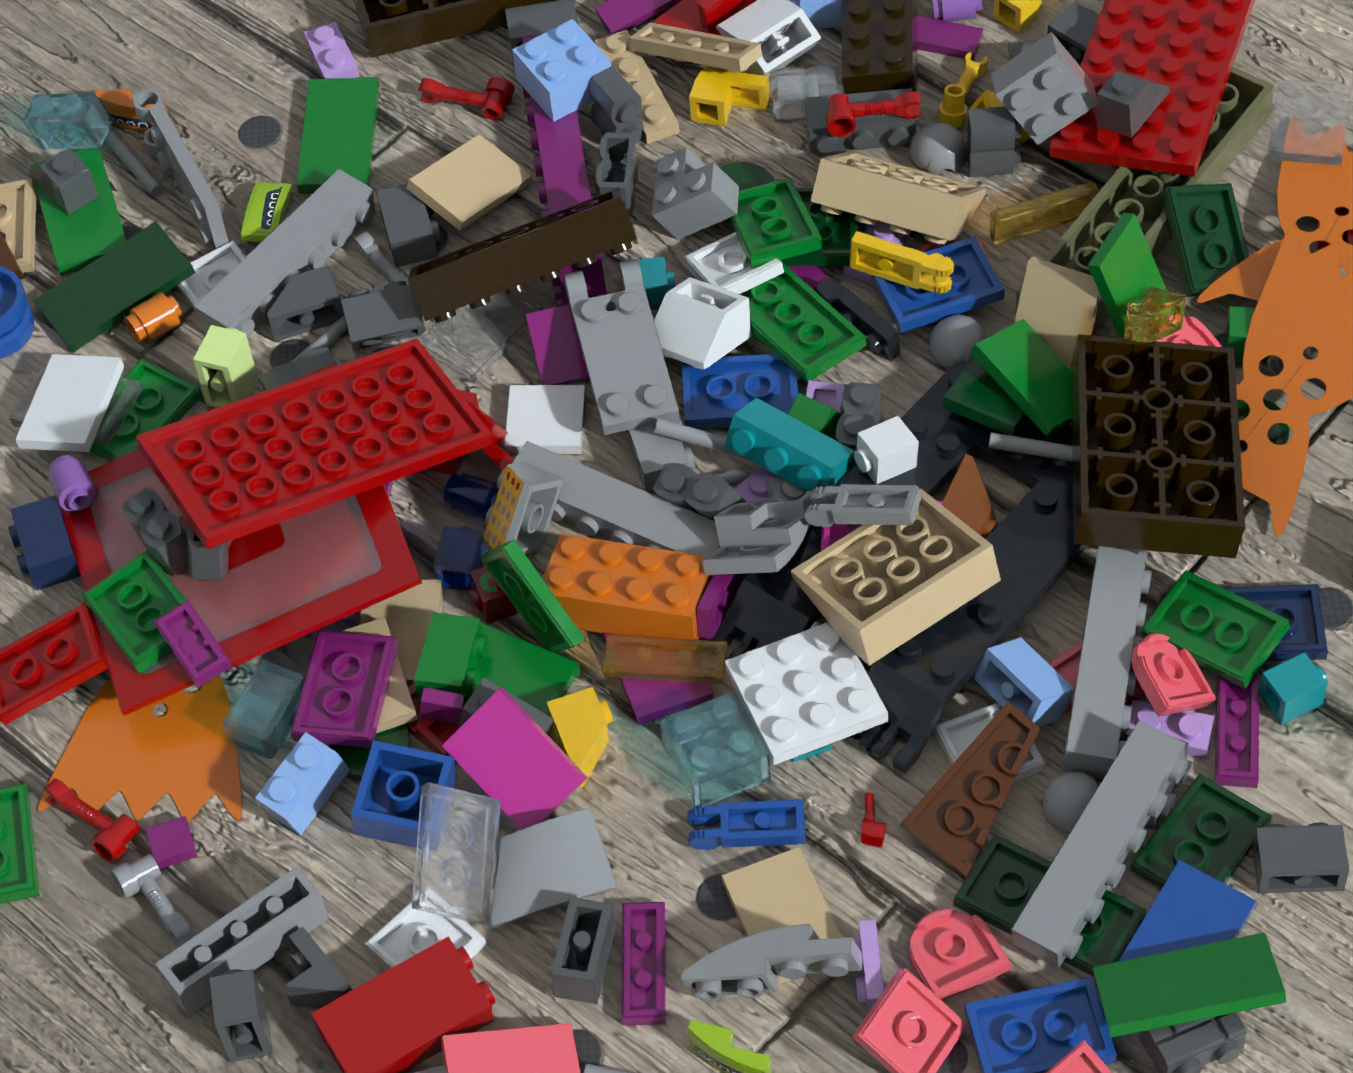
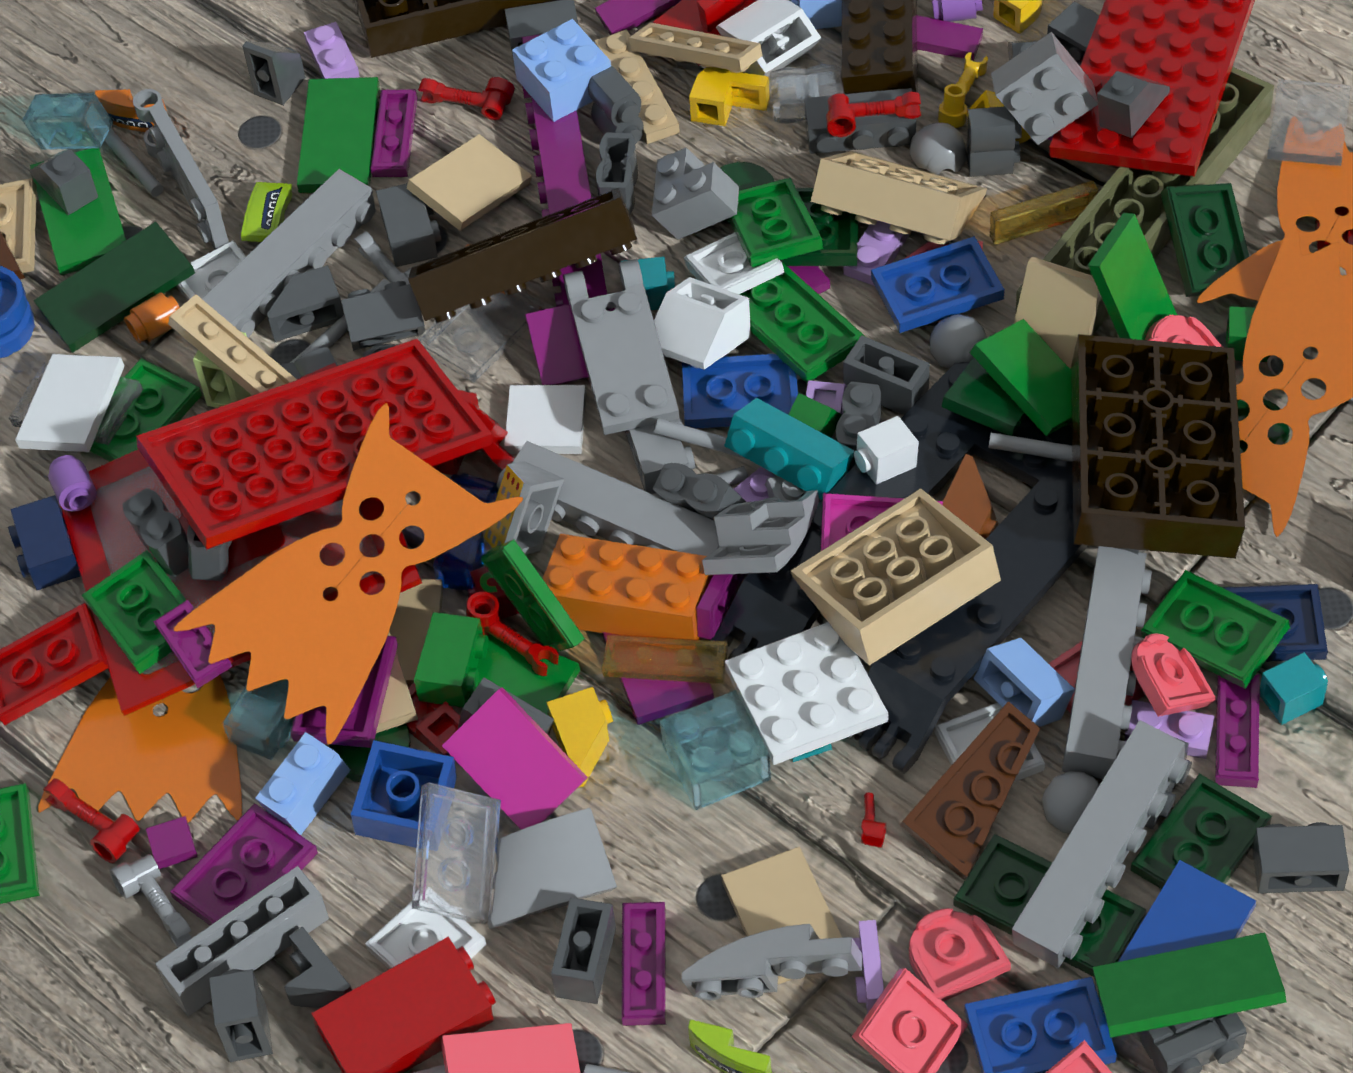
magenta tile [420,688,464,725] -> none
blue hinge [687,799,806,850] -> none
light grey hinge [804,484,921,527] -> none
black hinge [816,277,901,361] -> none
yellow hinge [850,231,954,294] -> none
clear yellow leg [1124,287,1186,342] -> none
none -> tan plate [168,294,297,396]
none -> magenta tile [170,803,318,925]
none -> orange piece [174,403,523,745]
none -> dark grey slope [242,41,306,106]
none -> magenta tile [371,89,417,177]
none -> red brick [466,592,559,676]
none -> dark grey brick [843,335,930,415]

